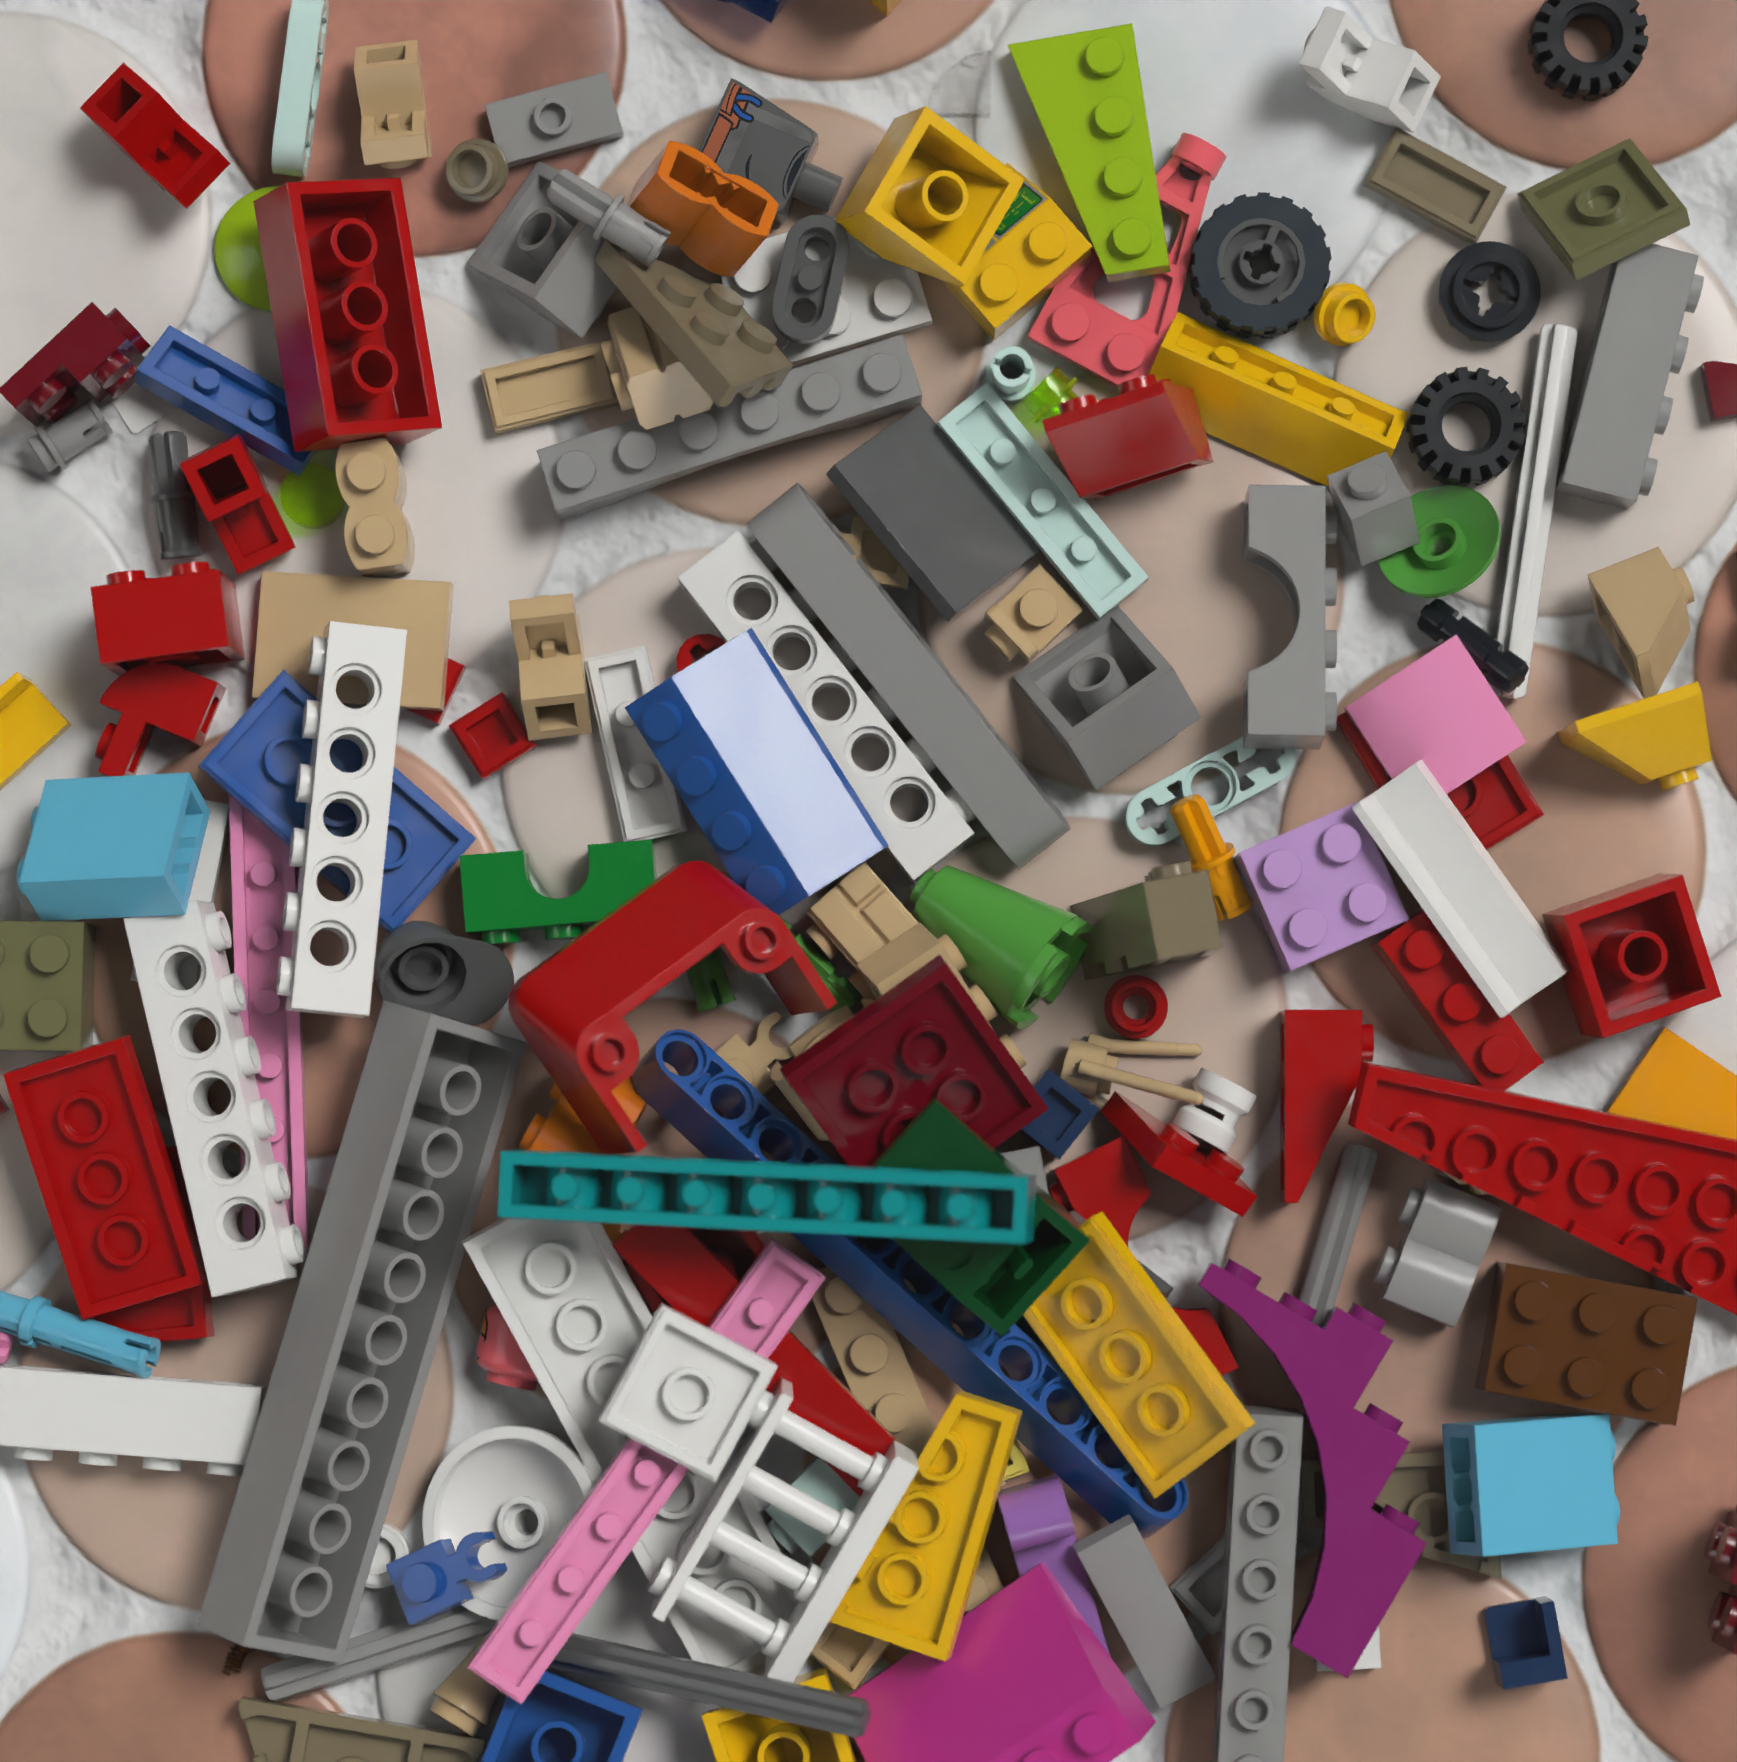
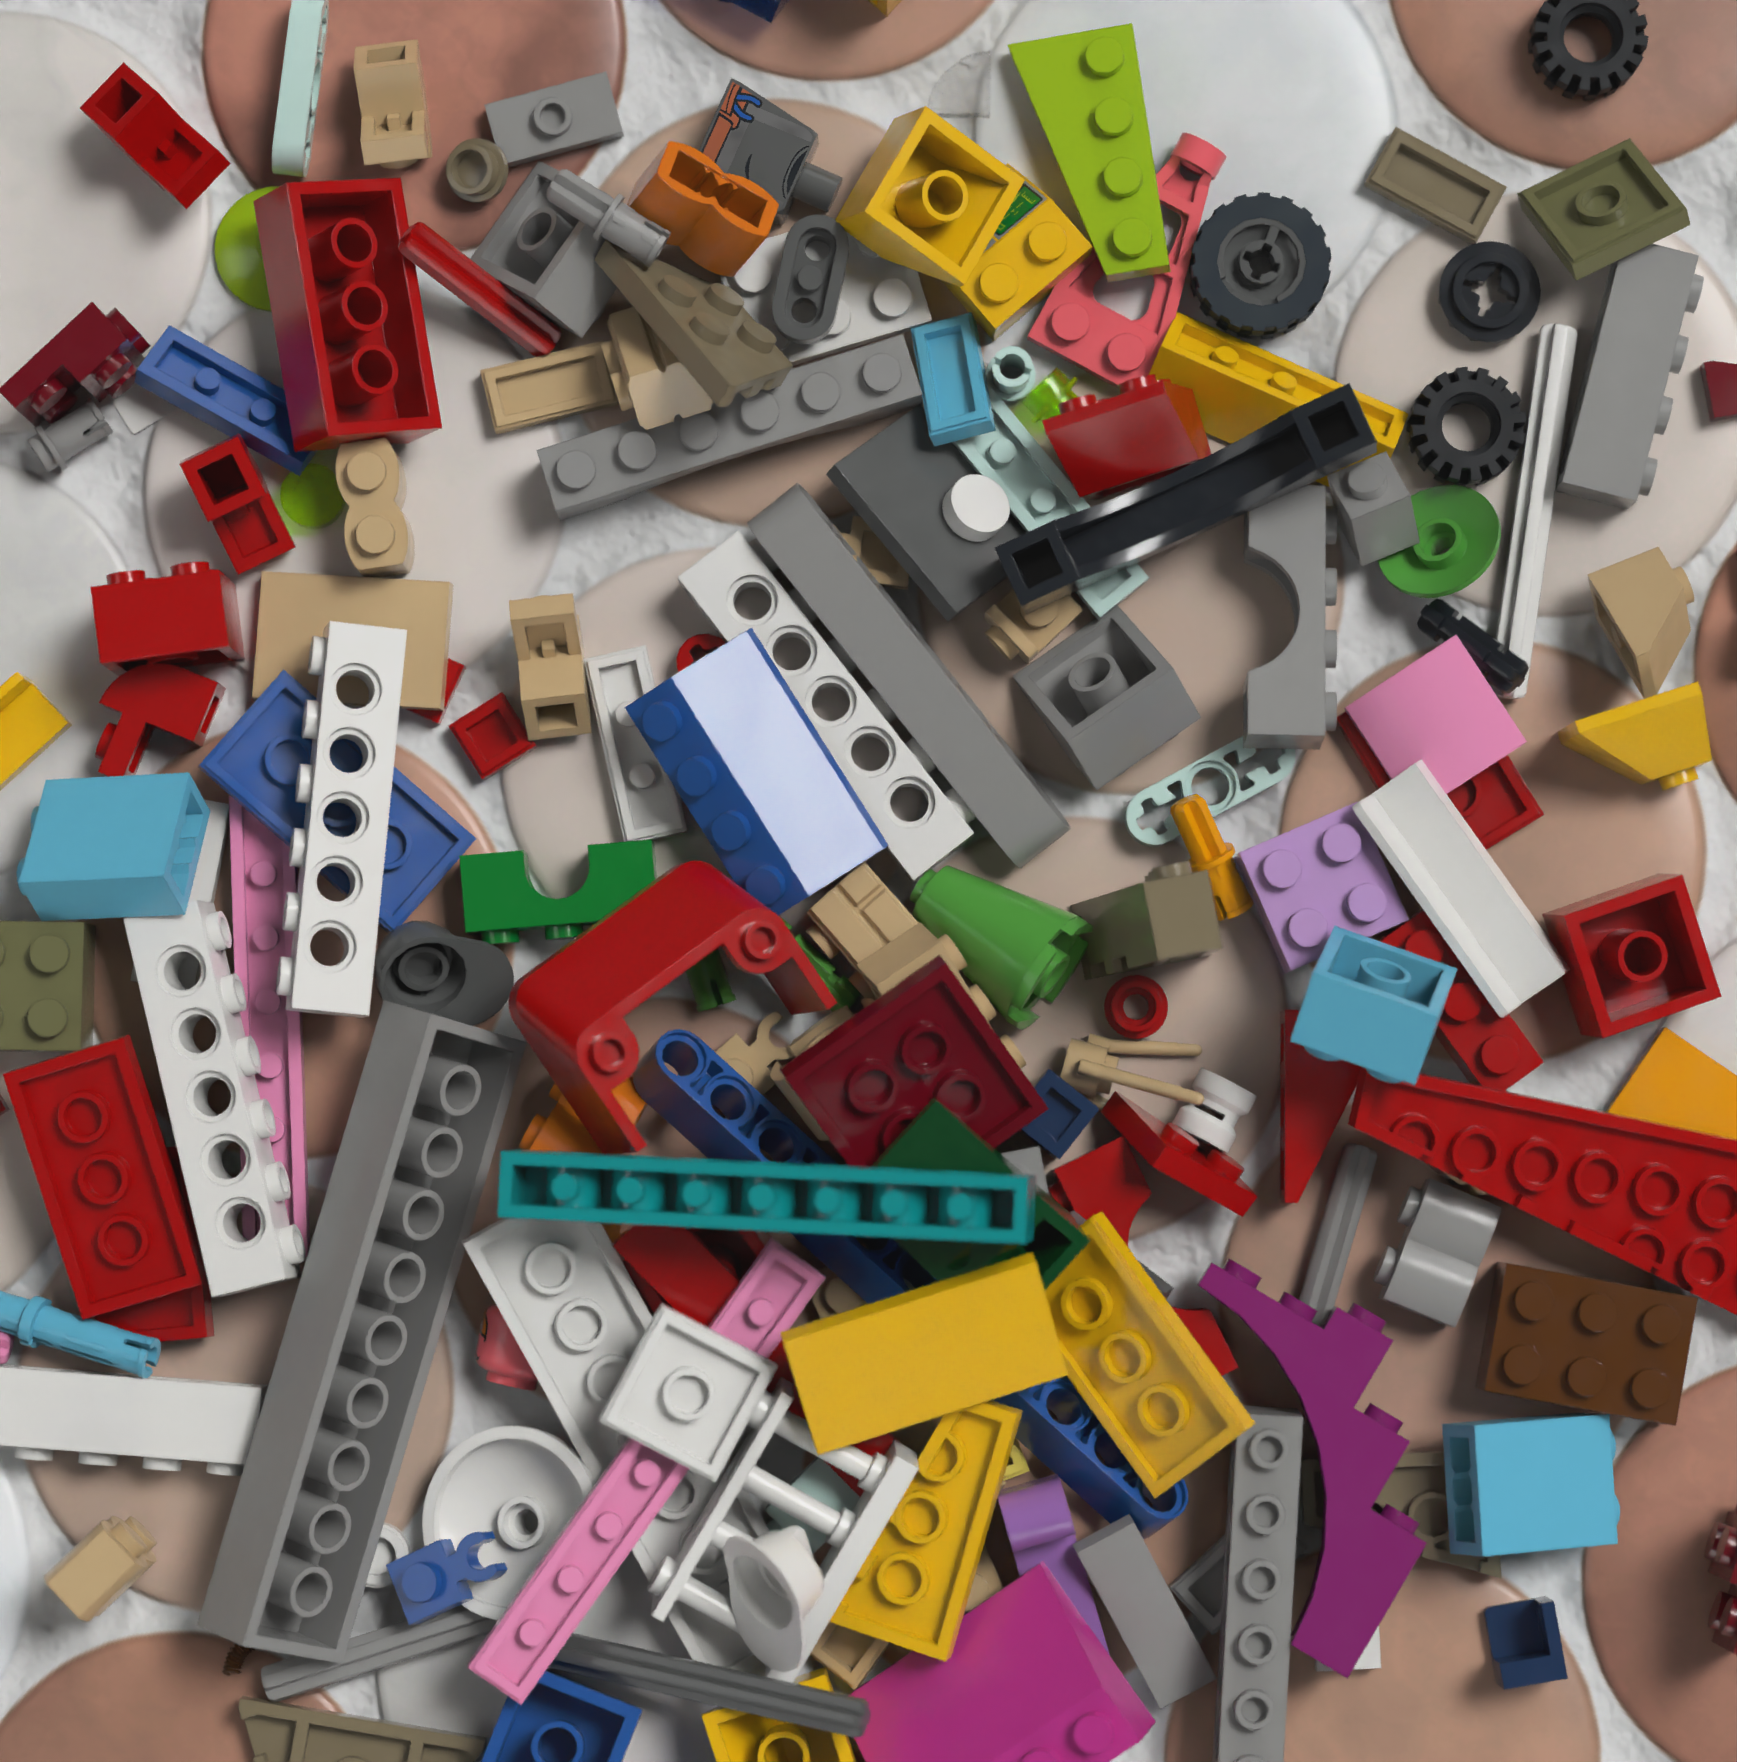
dark grey axle [148,431,202,560] -> none
tan cone [429,1636,500,1737] -> none
white brick [1299,6,1441,133] -> none
yellow plate [1314,282,1375,346] -> none
none -> tan brick [44,1516,157,1622]
none -> red axle [398,222,561,357]
none -> white piece [723,1525,824,1673]
none -> yellow tile [780,1252,1068,1455]
none -> medium azure tile [911,312,996,446]
none -> white tile [942,474,1010,542]
none -> black arch [995,383,1377,614]
none -> medium azure brick [1290,926,1457,1085]

